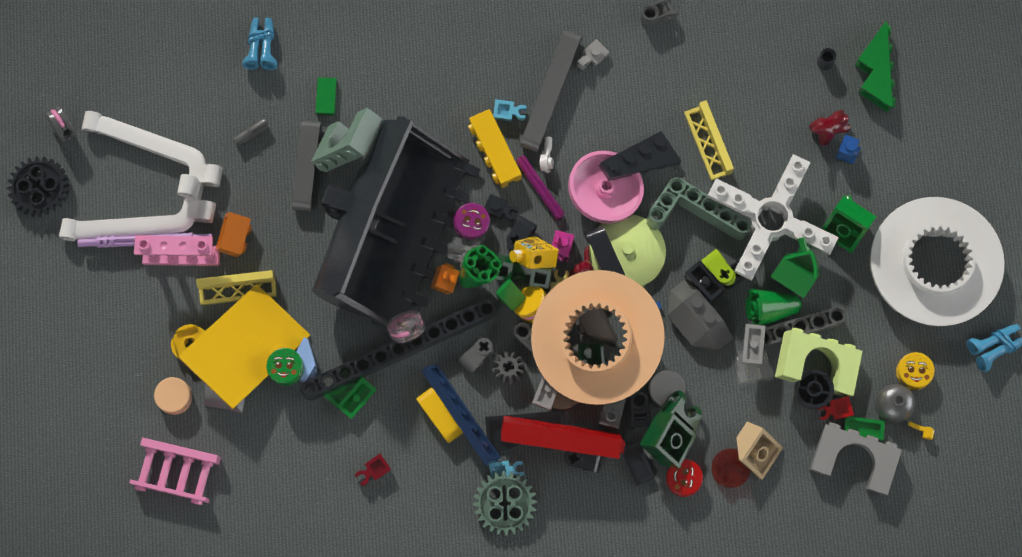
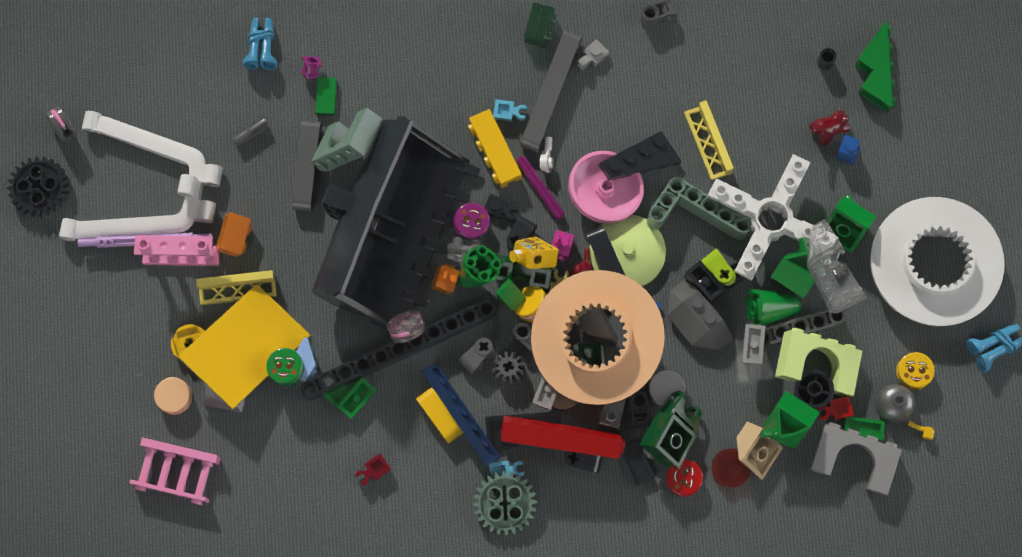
none -> magenta brick [301,55,322,79]
none -> clear green brick [524,3,557,48]
none -> green piece [760,391,820,448]
none -> clear windscreen [807,219,867,313]

